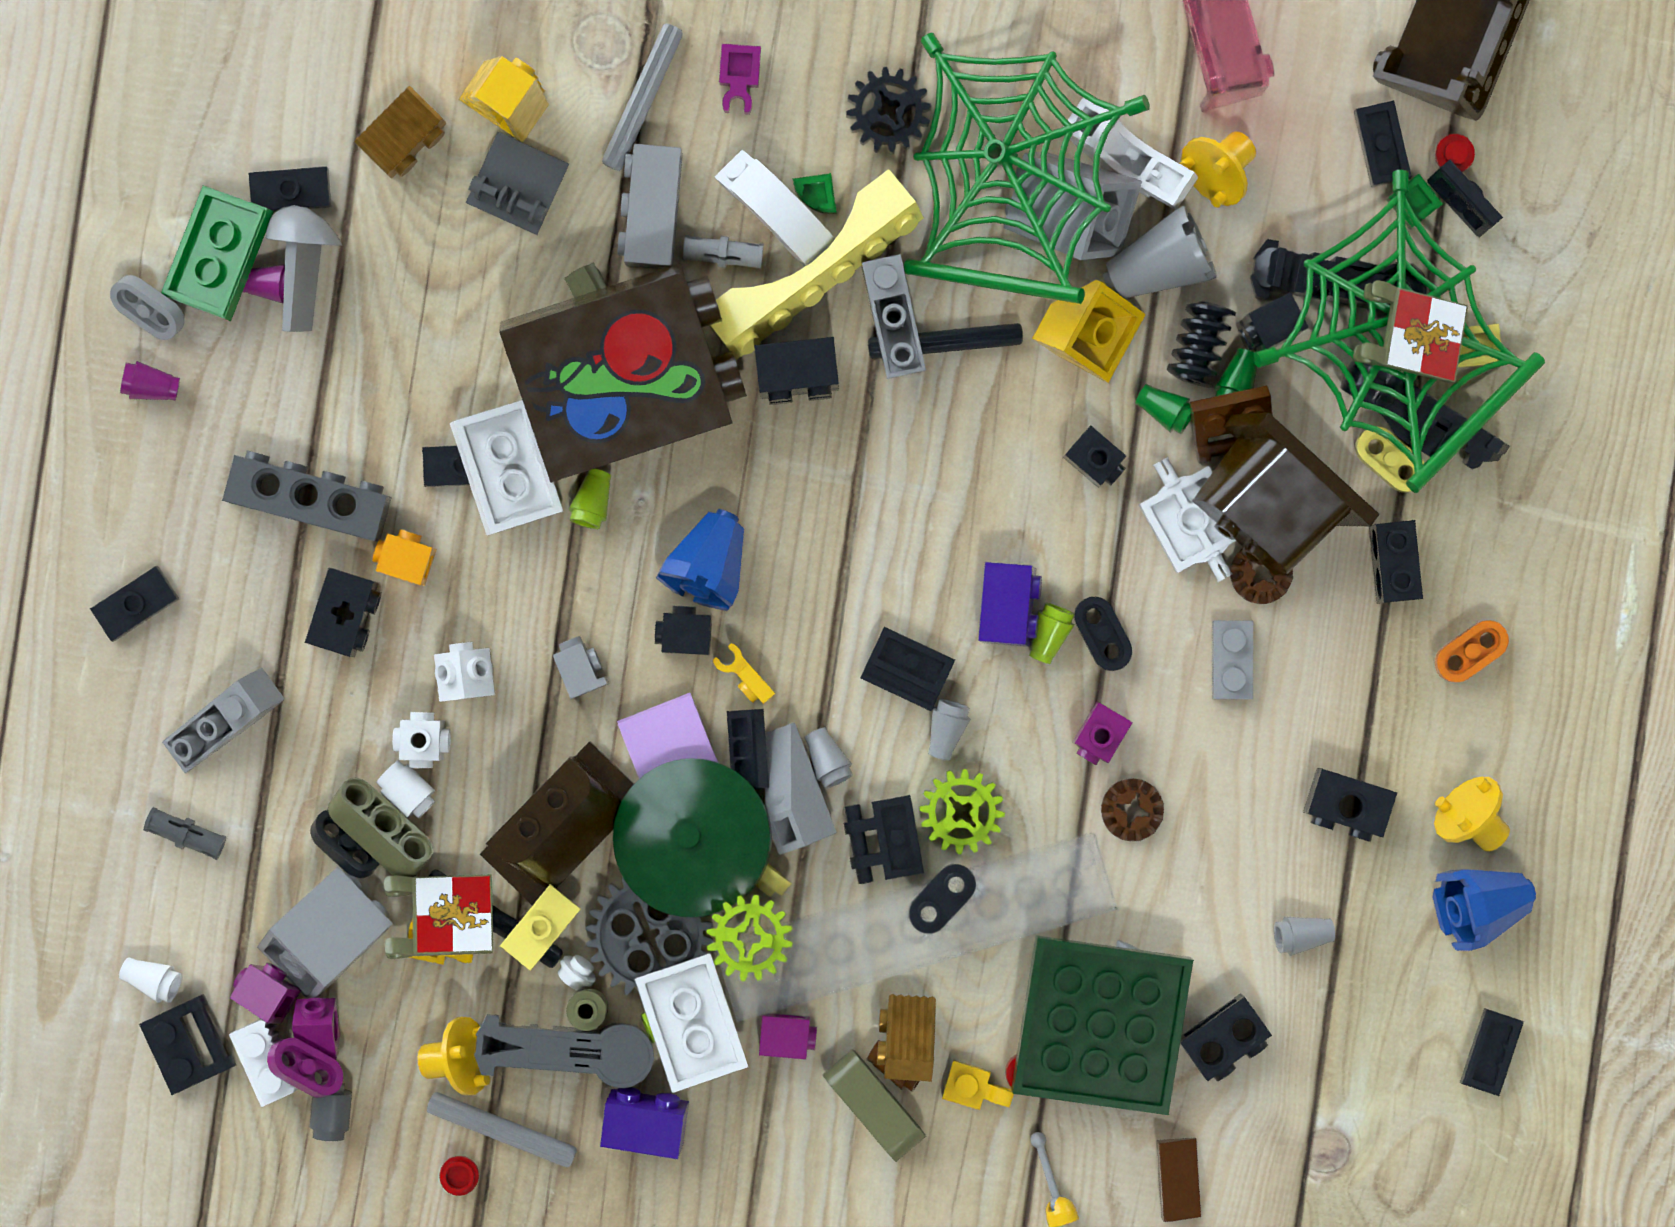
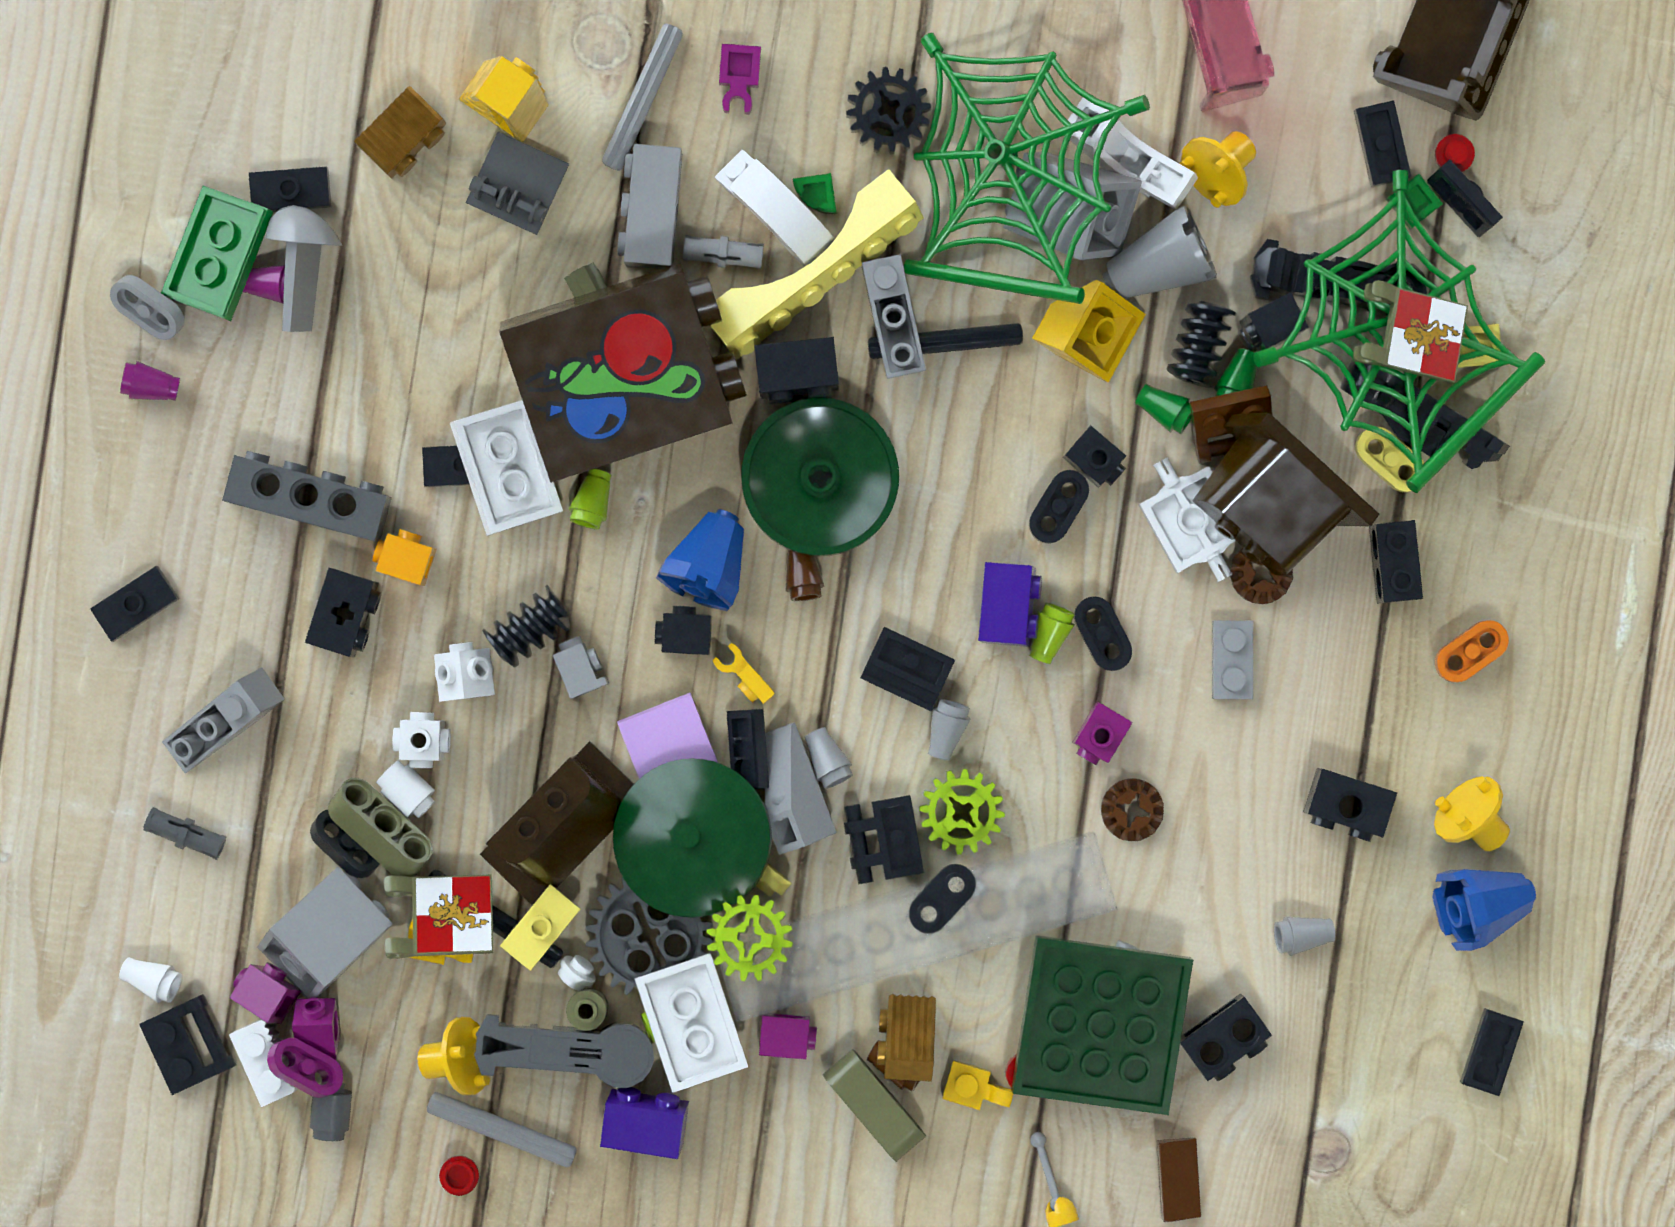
none -> black piece [482,585,571,668]
none -> dark green dish [741,398,899,556]
none -> reddish brown cone [786,550,824,601]
none -> black plate [1029,470,1089,544]

